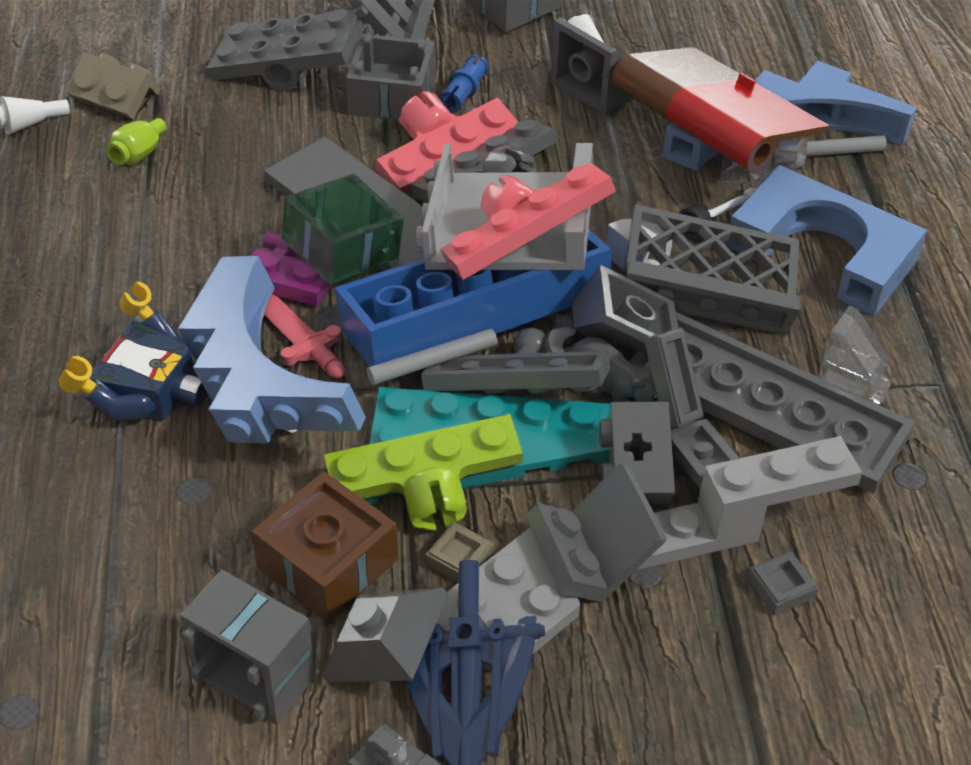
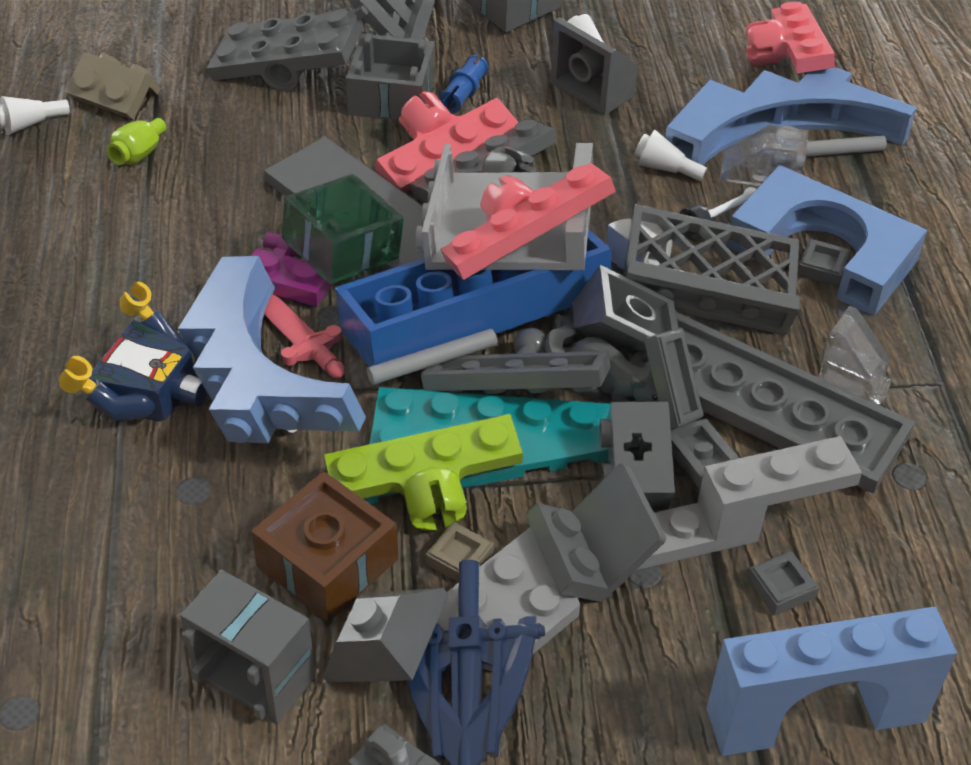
door [612,47,830,173] -> none
none -> white cone [634,130,707,182]
none -> medium blue arch [706,606,957,756]
none -> coral plate [745,2,835,73]
none -> dark grey tile [797,239,850,286]

